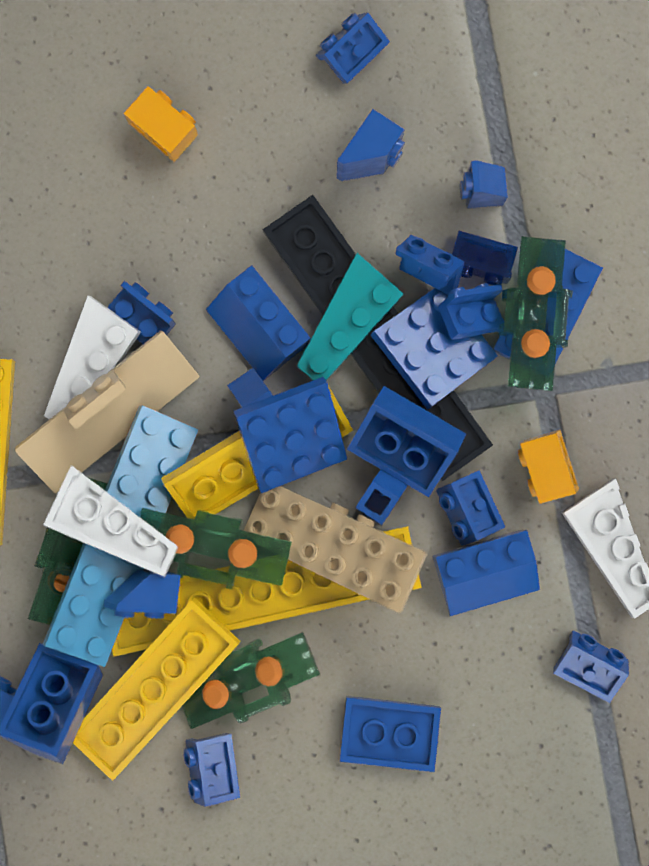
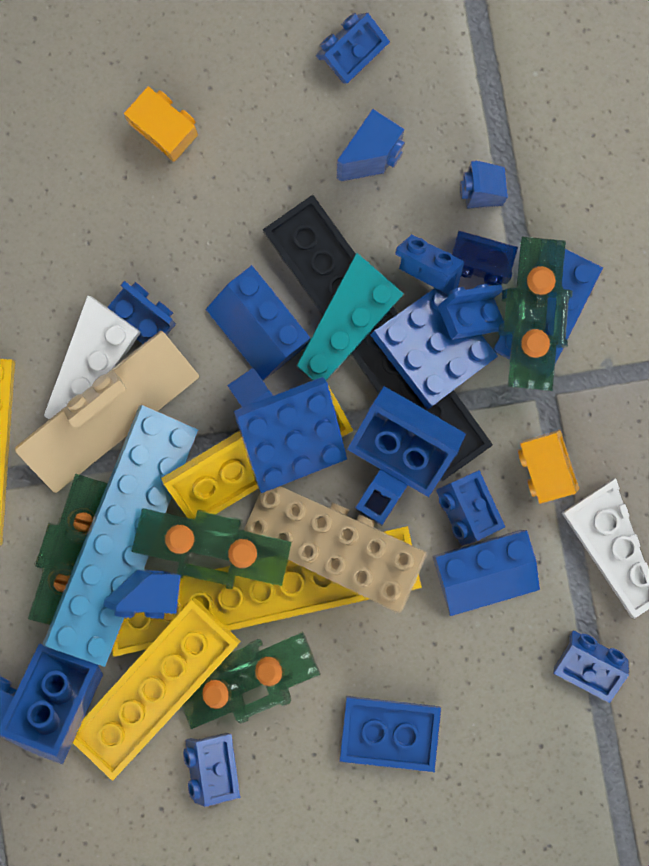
white wing [44,465,178,577] -> none

